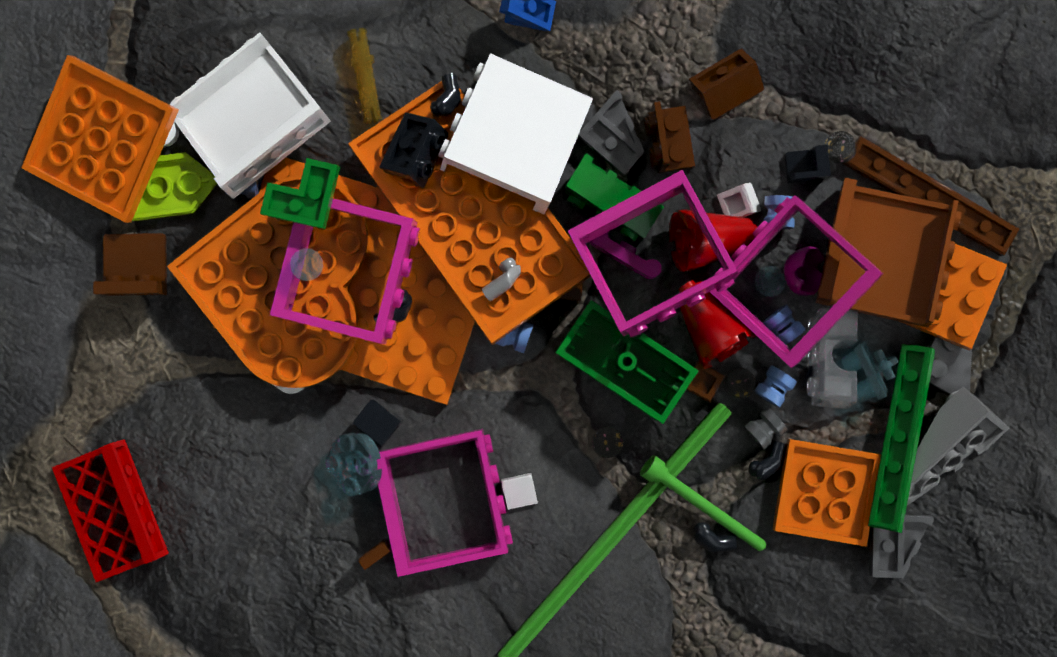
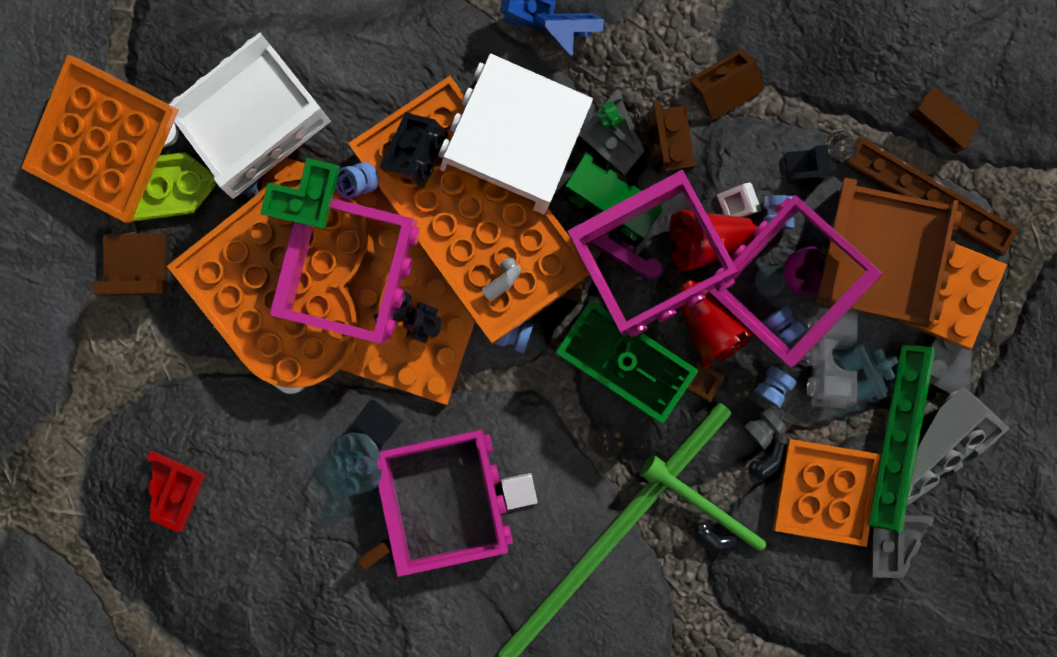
red fence [52,439,169,582] -> none
clear light blue plate [290,248,323,281] -> none
clear yellow pin [347,28,383,124] -> none
black arm [430,73,461,118] -> none
none -> red wing [148,451,206,532]
none -> medium blue wheel [336,162,378,199]
none -> black gear [403,302,442,343]
none -> blue slope [535,13,604,57]
none -> green plate [597,101,624,131]
none -> reddish brown panel [909,87,980,154]

